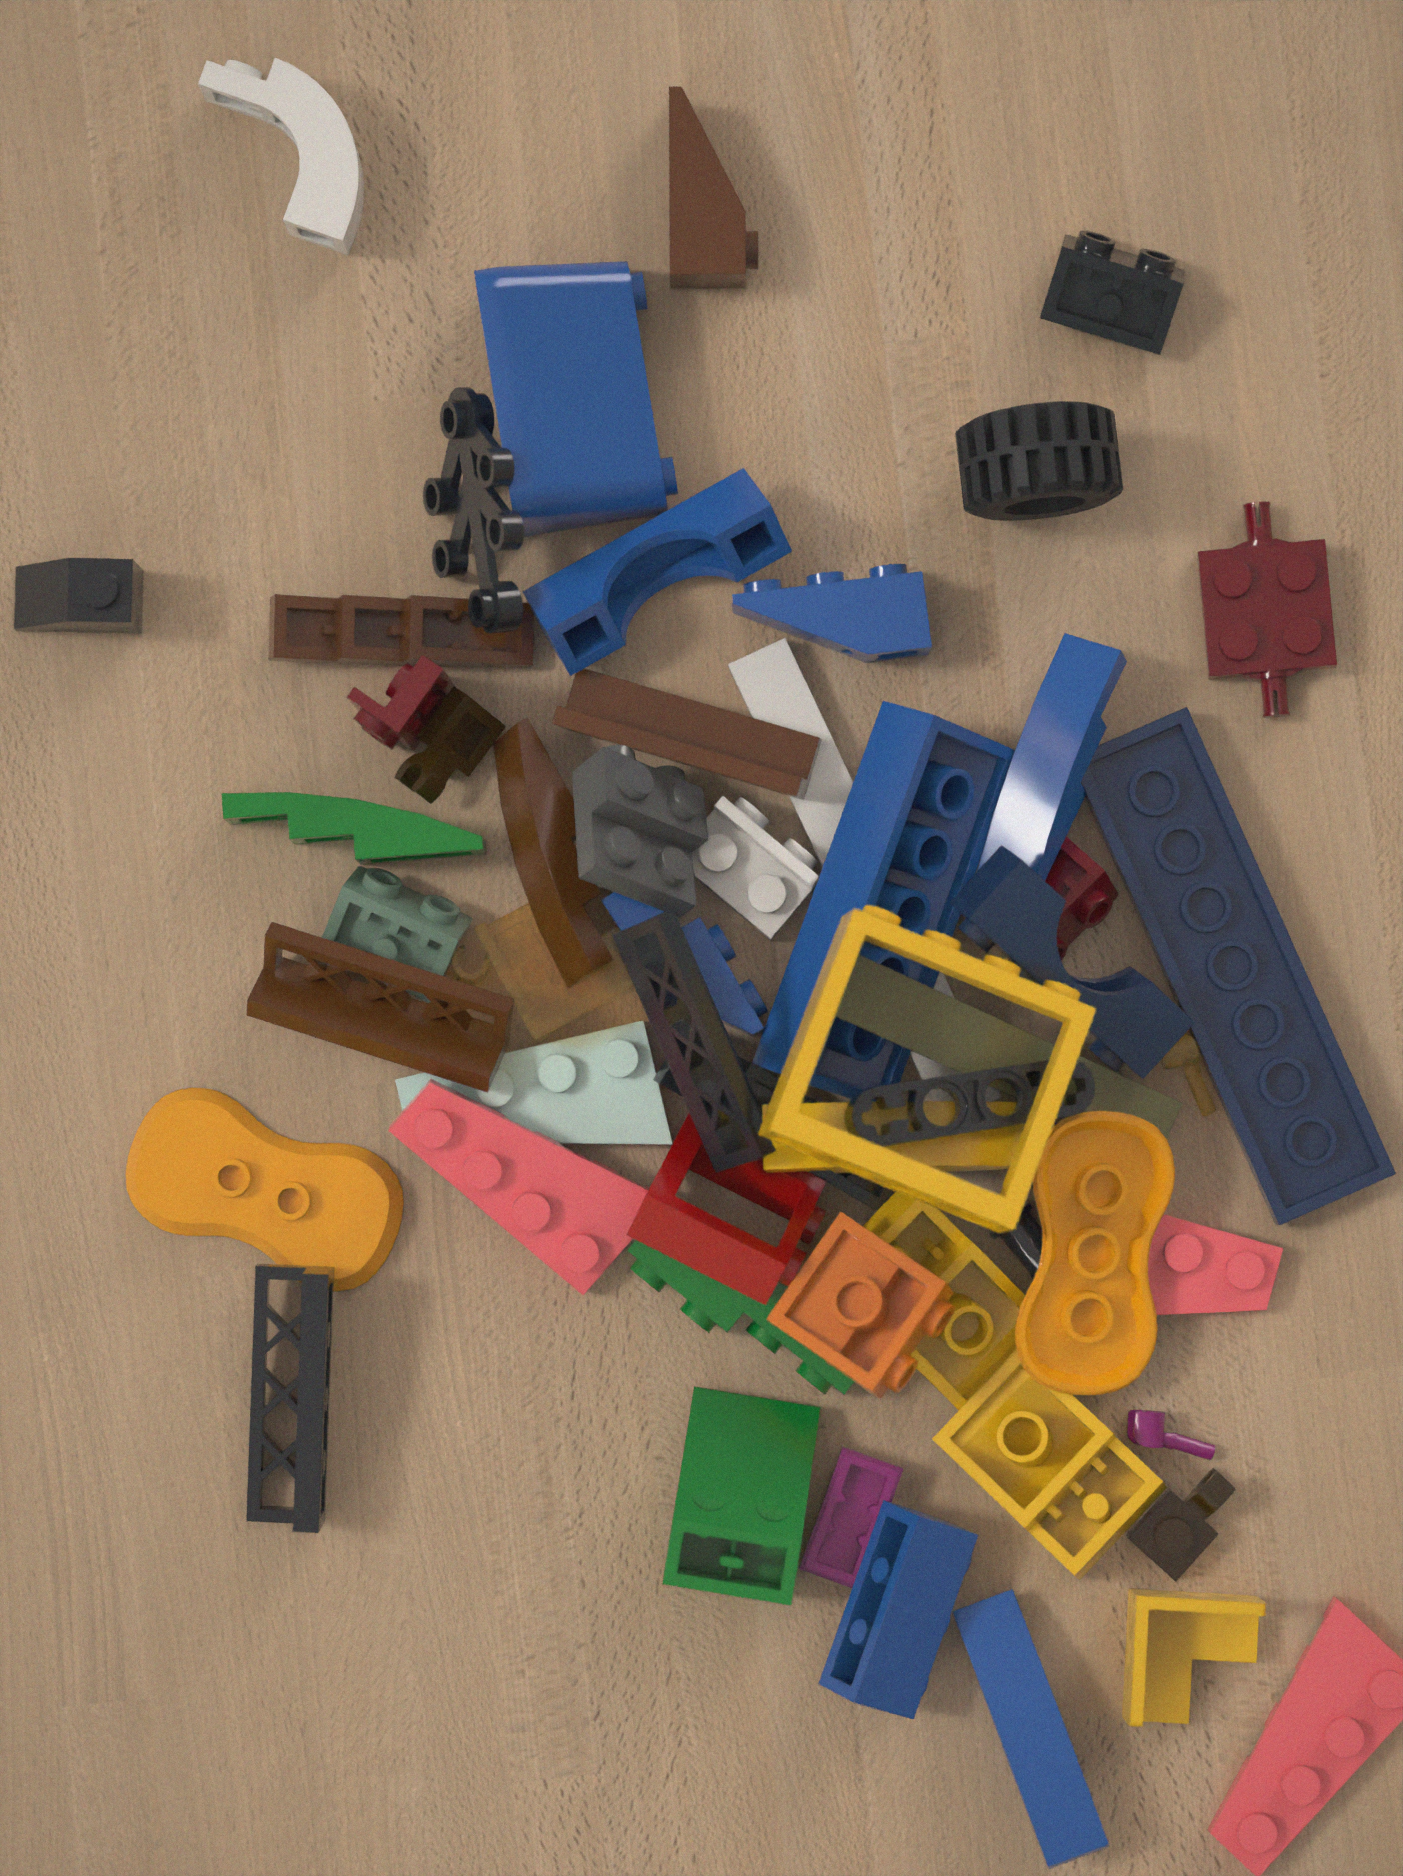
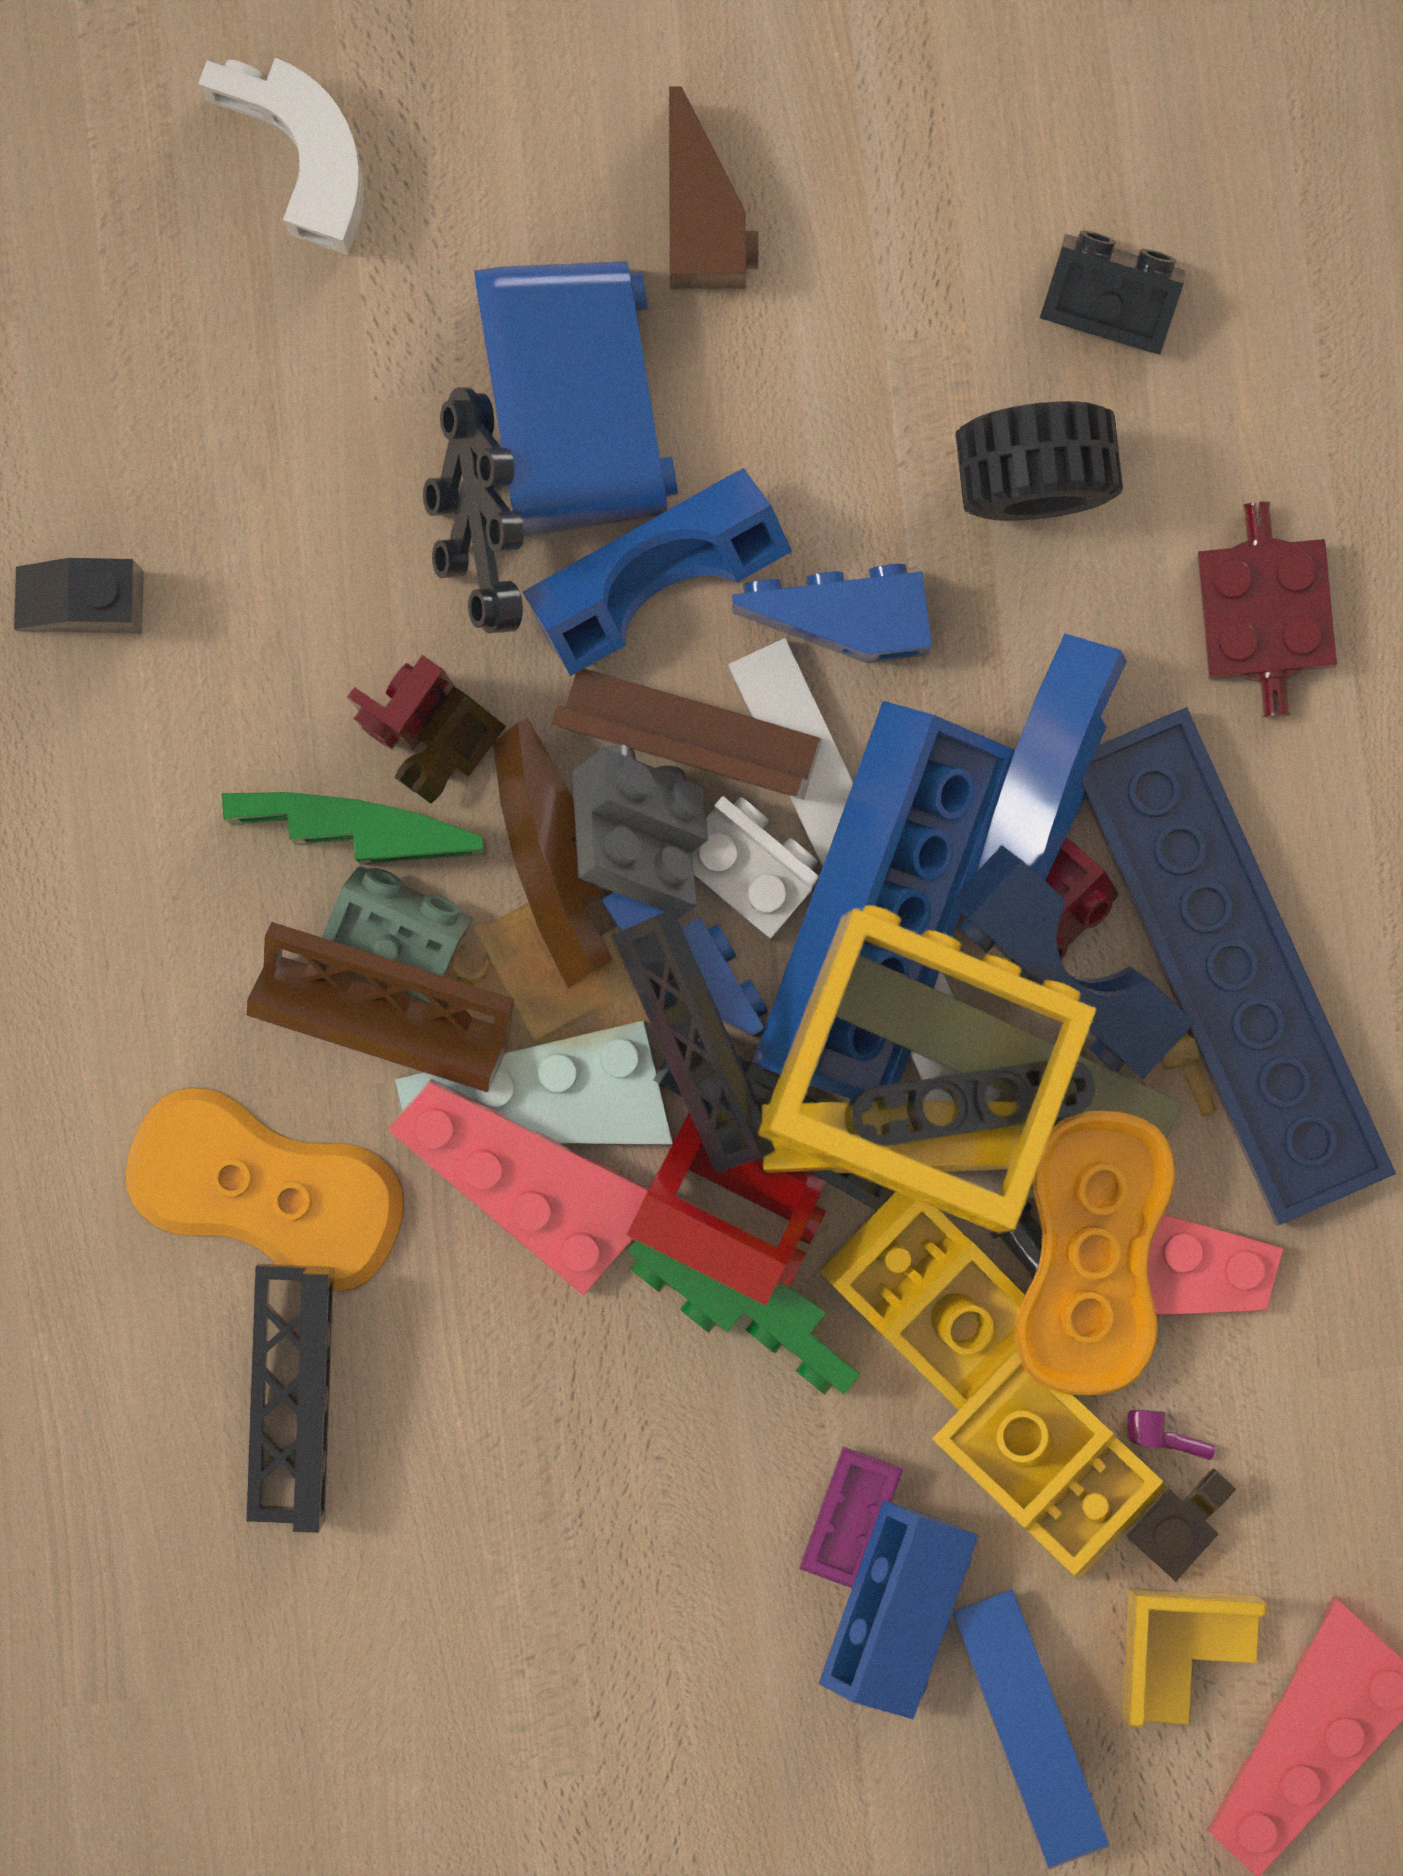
reddish brown slope [268,594,534,667] -> none
green slope [662,1386,821,1606] -> none
orange plate [767,1212,955,1400] -> none

